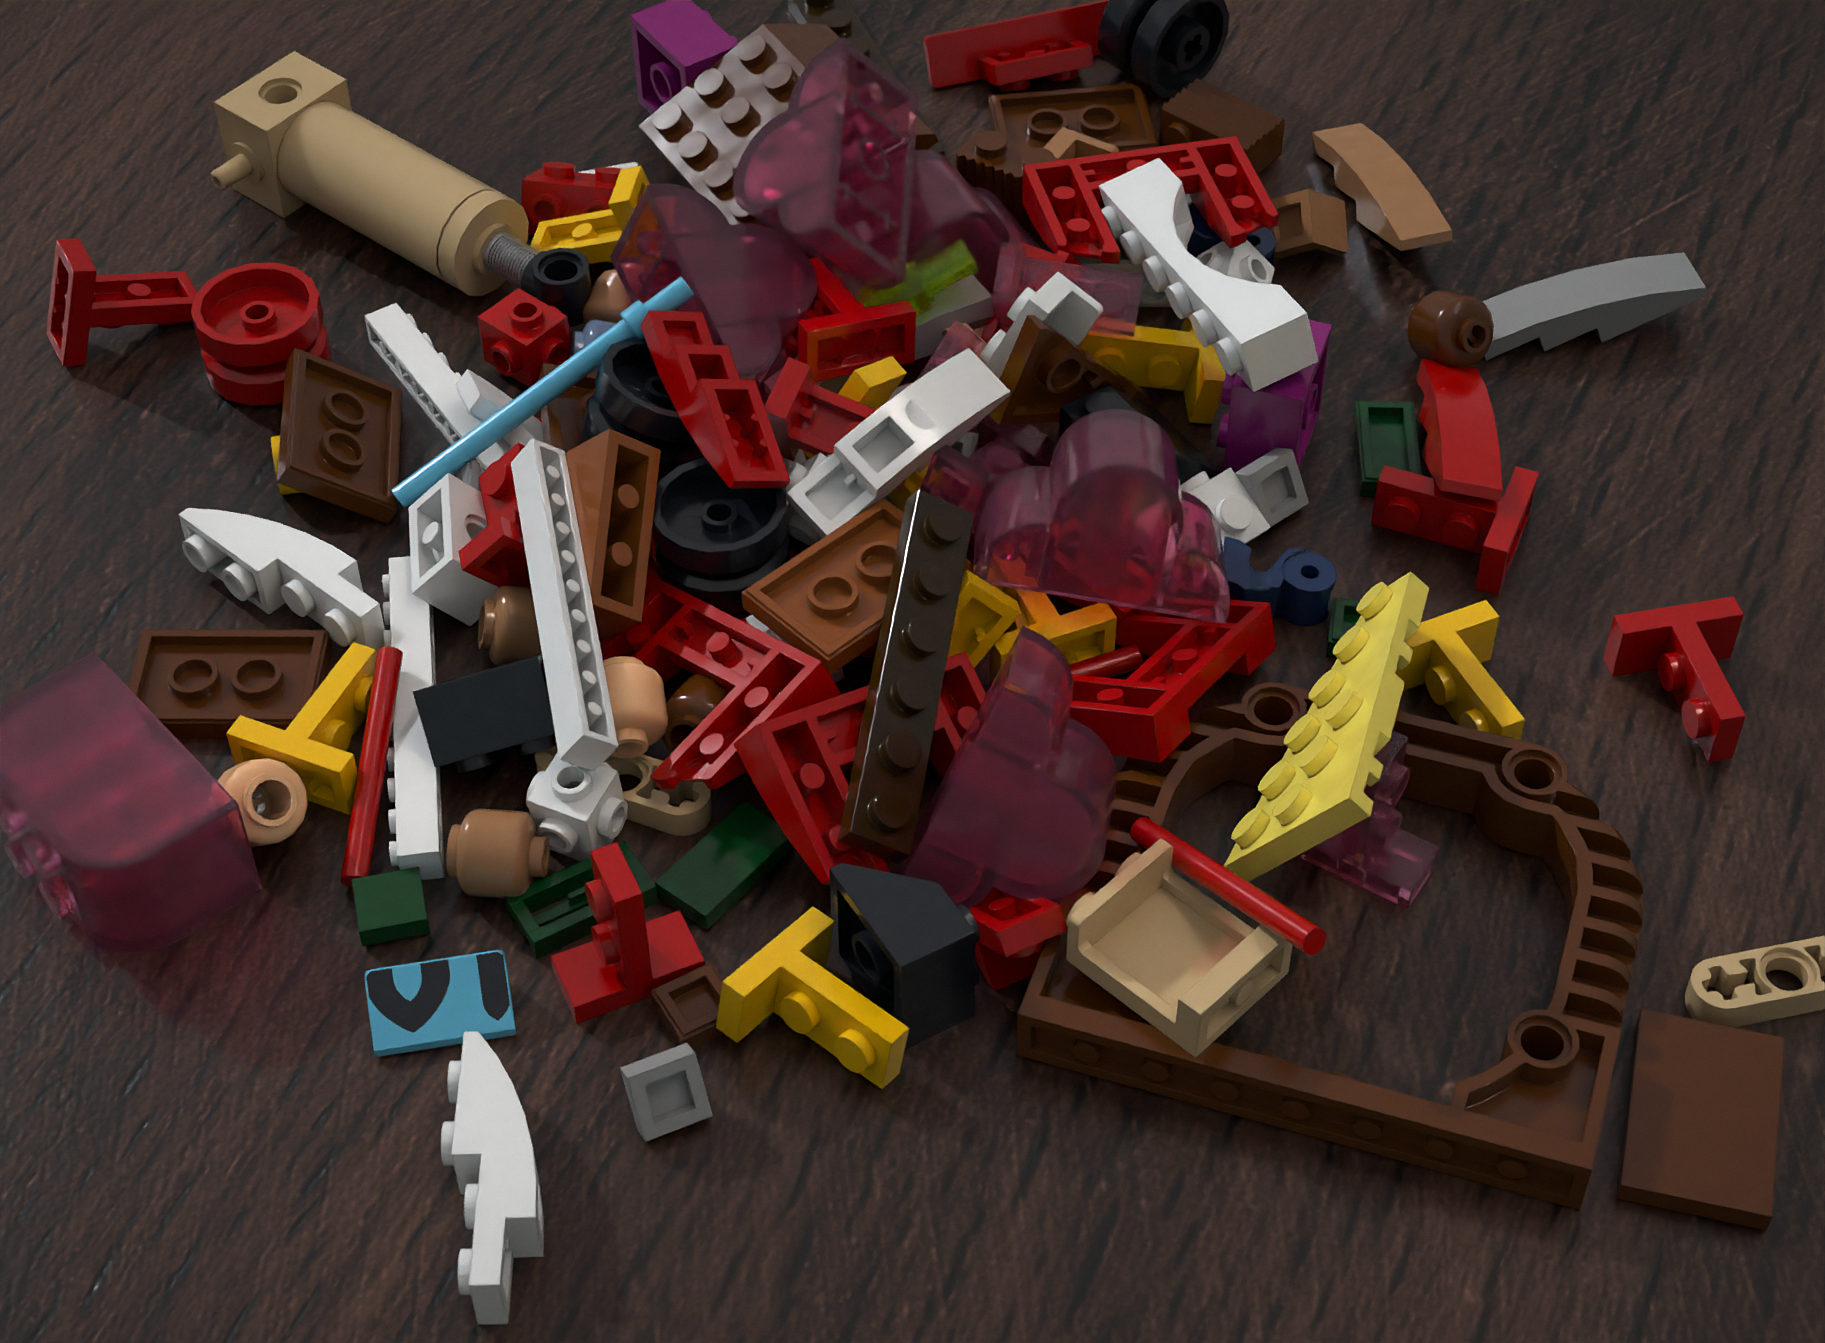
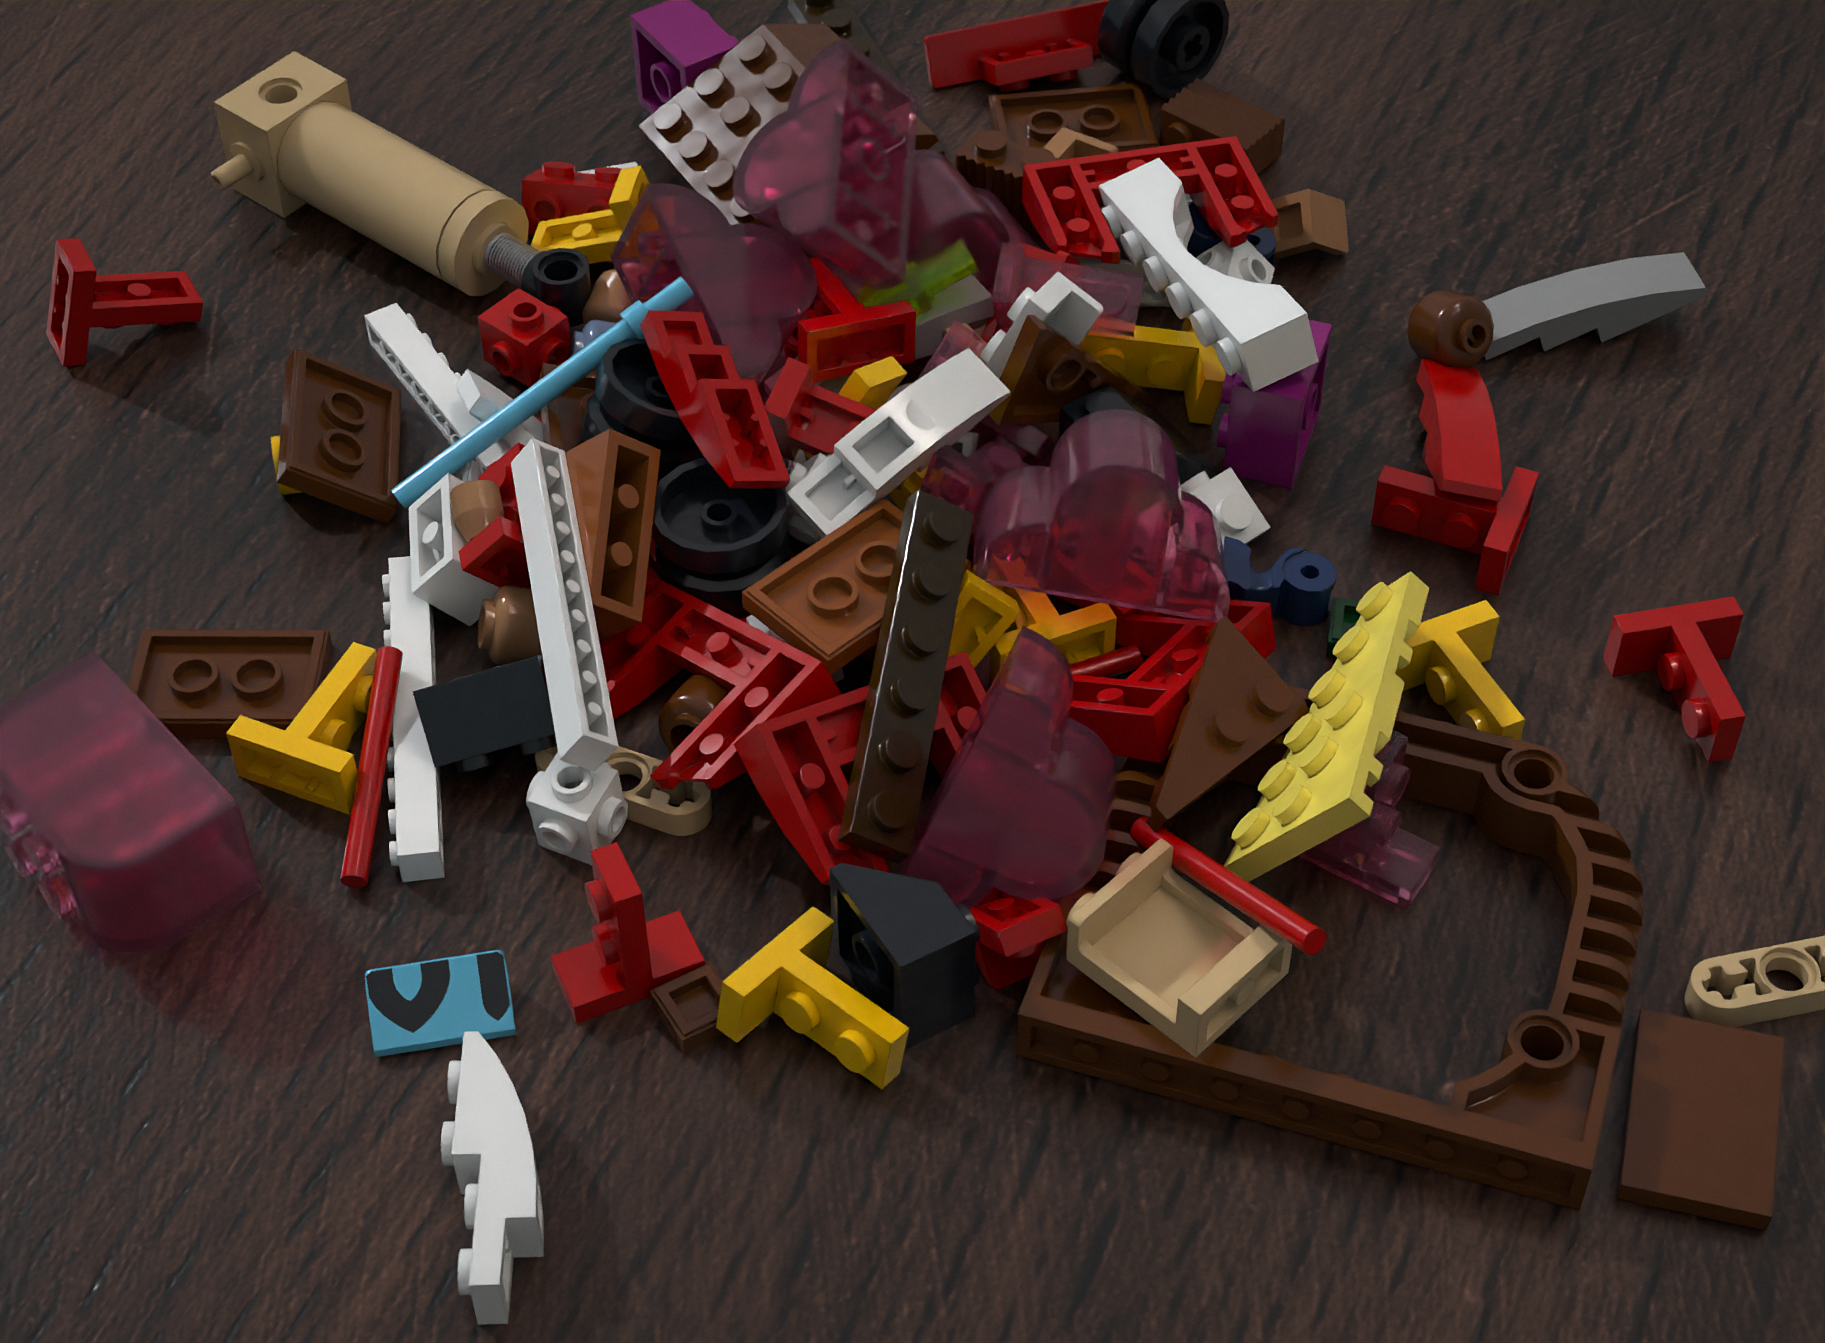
white slope [178,508,385,653] -> none
red wheel [191,263,332,406] -> none
light nougat head [210,758,308,847] -> none
dark green tile [352,867,430,946] -> none
medium nougat head [446,809,550,898] -> none
dark green tile [504,841,658,959] -> none
light nougat head [603,656,668,758] -> none
light grey tile [620,1043,713,1142] -> none
dark green tile [655,801,794,930] -> none
light grey tile [1235,447,1309,527] -> none
medium nougat slope [1312,123,1452,251] -> none
dark green tile [1353,401,1421,497] -> none
none -> medium nougat hose [450,480,504,544]
none -> reddish brown wing [1146,616,1310,832]

